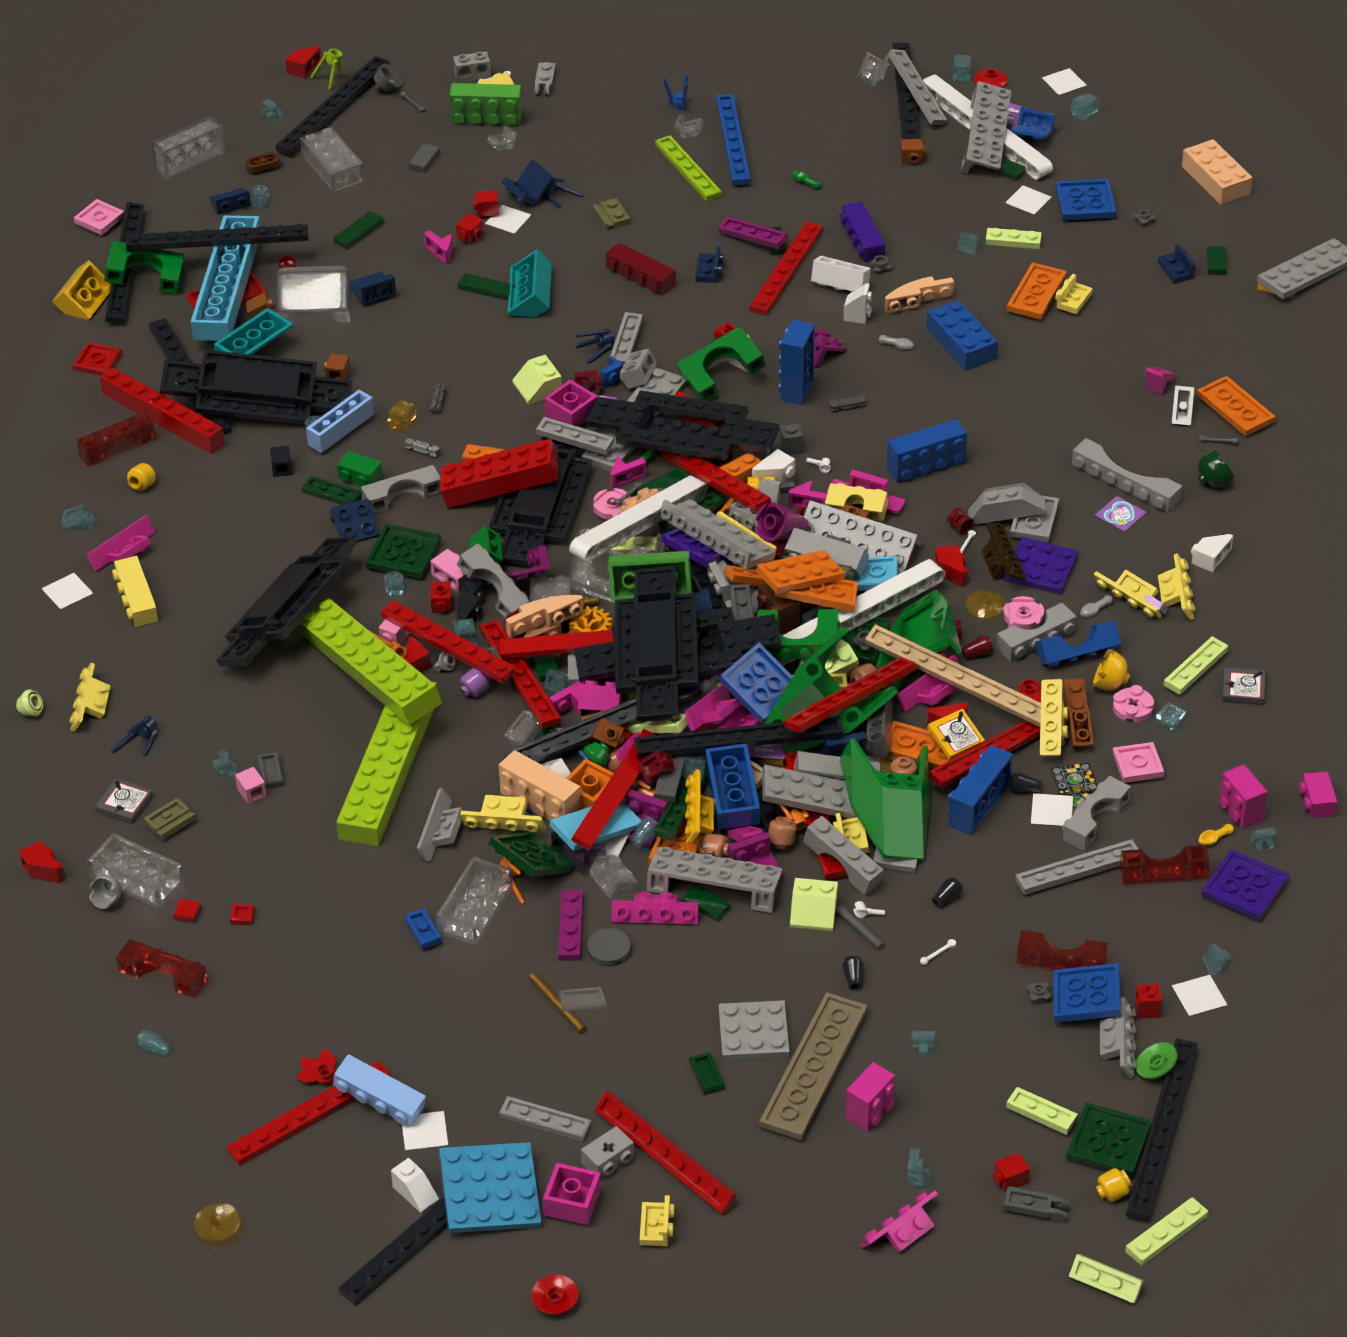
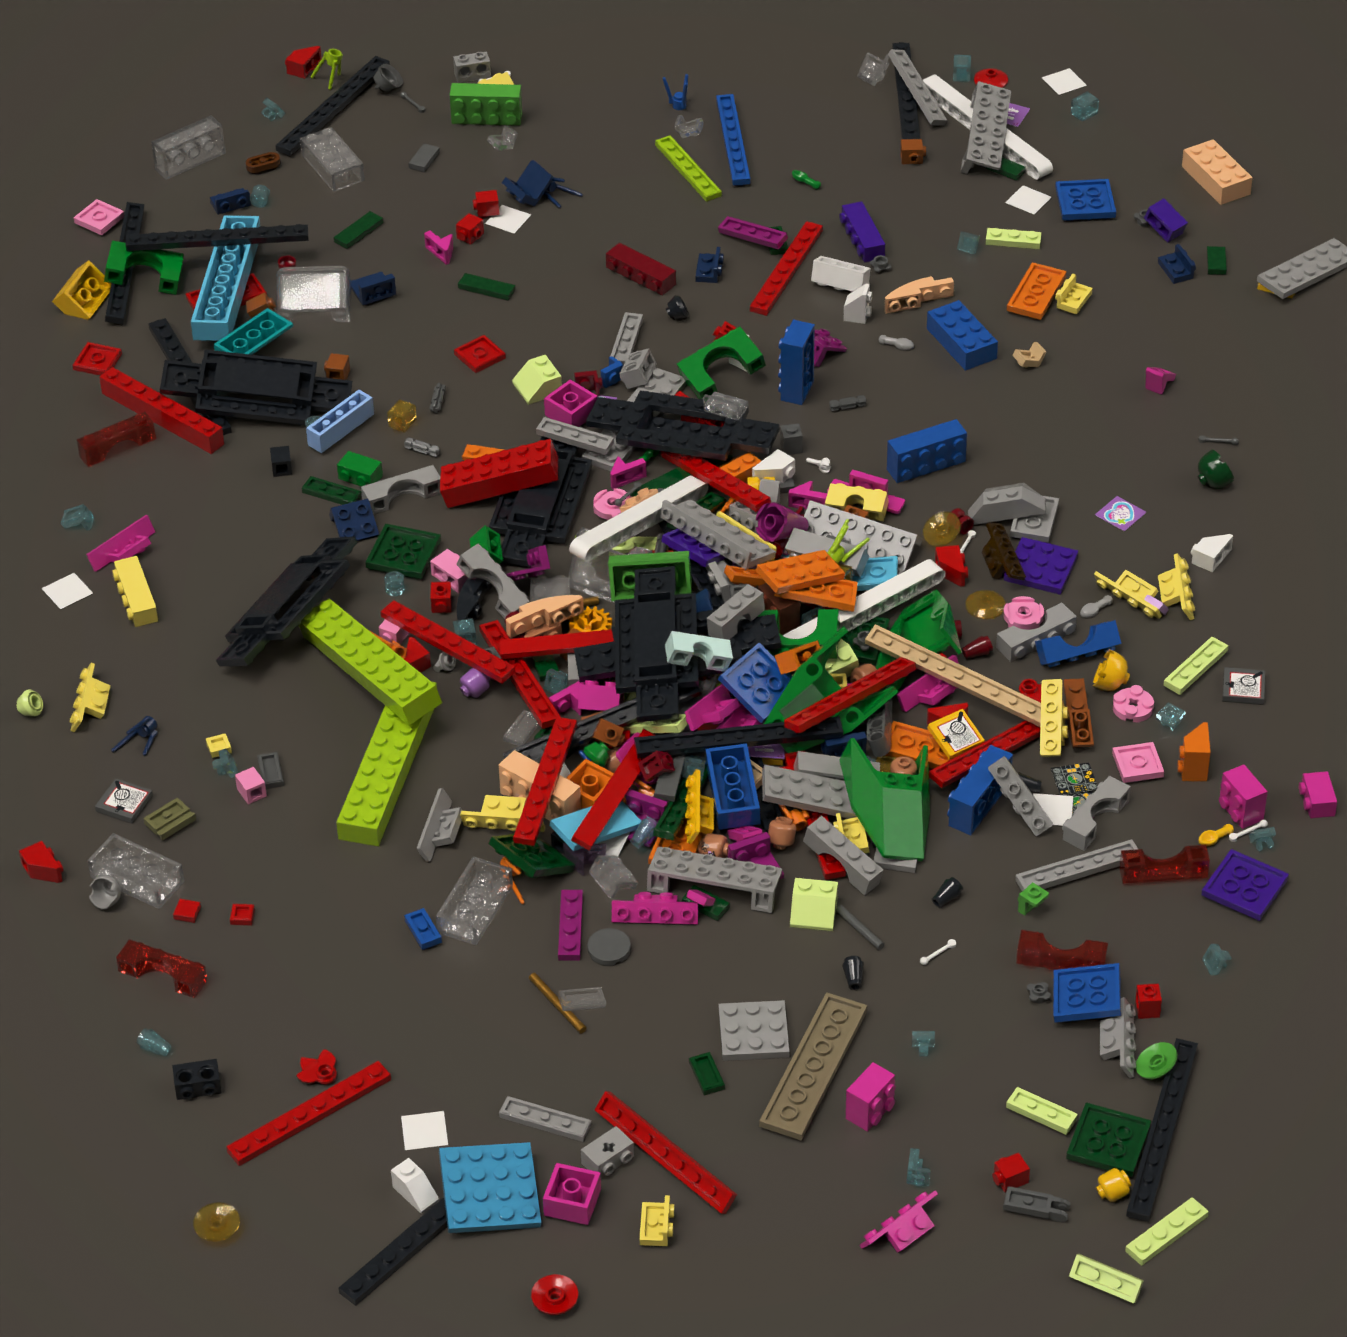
yellow head [127,463,156,491] -> none
light blue brick [333,1054,426,1127] -> none
teal slope [507,249,552,317] -> none
light grey hinge [534,62,556,95] -> none
dark blue plant [576,328,614,363] -> none
olive plate [593,198,630,230] -> none
white hand [853,901,885,919] -> none
blue bracket [1011,107,1056,141] -> none
light grey arch [1072,438,1182,512] -> none
white slope [1172,386,1194,425] -> none
white sticker [1172,975,1227,1016] -> none
orange plate [1197,376,1276,437] -> none
none -> black brick [172,1059,222,1100]
none -> light yellow plate [206,733,232,758]
none -> red tile [454,335,506,373]
none -> red plate [513,717,577,846]
none -> light aqua arch [665,631,733,672]
none -> black cone [666,295,689,319]
none -> dark pink tile [686,890,715,906]
none -> clear bracket [703,392,749,420]
none -> light grey arch [707,584,765,640]
none -> orange brick [774,640,820,675]
none -> lime plant [827,519,870,564]
none -> clear yellow dish [923,512,961,546]
none -> light grey bracket [988,756,1053,836]
none -> tan bracket [1012,342,1046,368]
none -> bright green bracket [1018,882,1049,916]
none -> dark purple brick [1144,198,1188,243]
none -> orange slope [1177,722,1211,781]
none -> white hinge [1229,820,1268,842]

